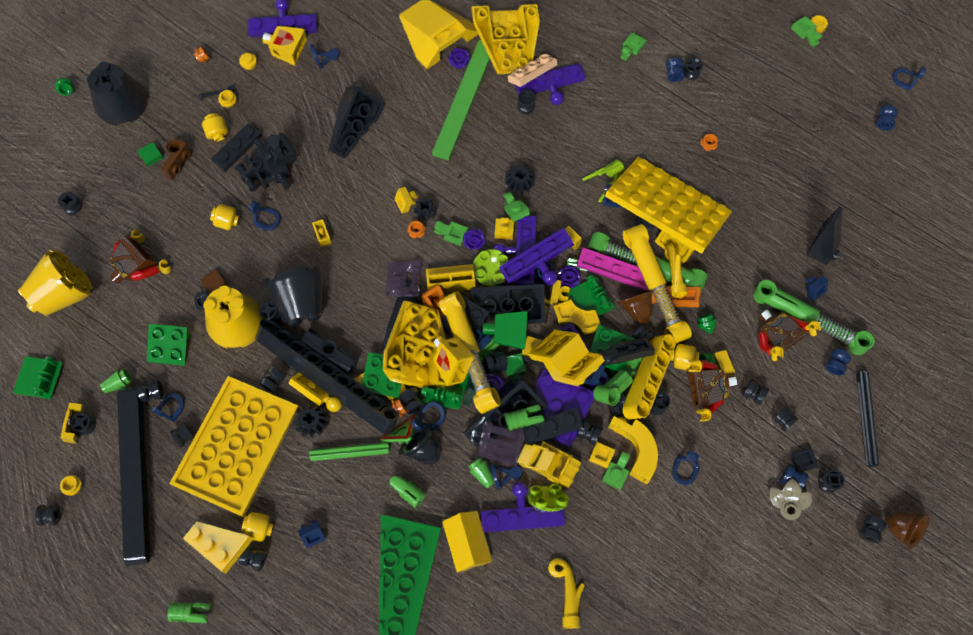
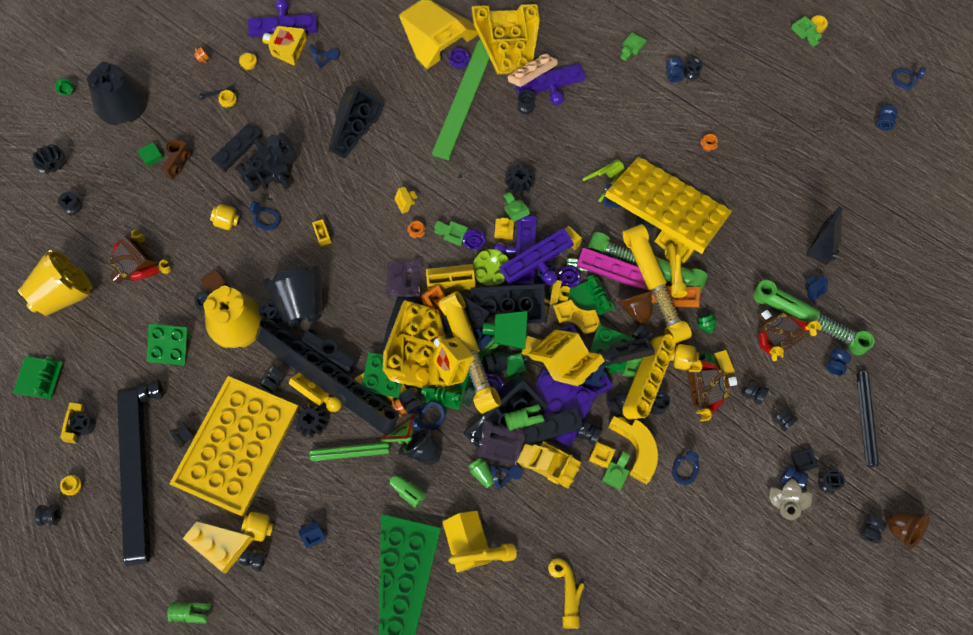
bright green cone [100,368,132,394] -> none
dark blue piece [151,393,185,421] -> none
yellow head [202,114,228,142] -> none
black gear [414,197,437,222] -> none
dark purple plate [481,481,565,533] -> none
lime dish [528,484,569,511] -> none
bright green piece [593,370,633,406] -> none
none -> black gear [31,144,66,174]
none -> yellow plant [448,544,516,564]

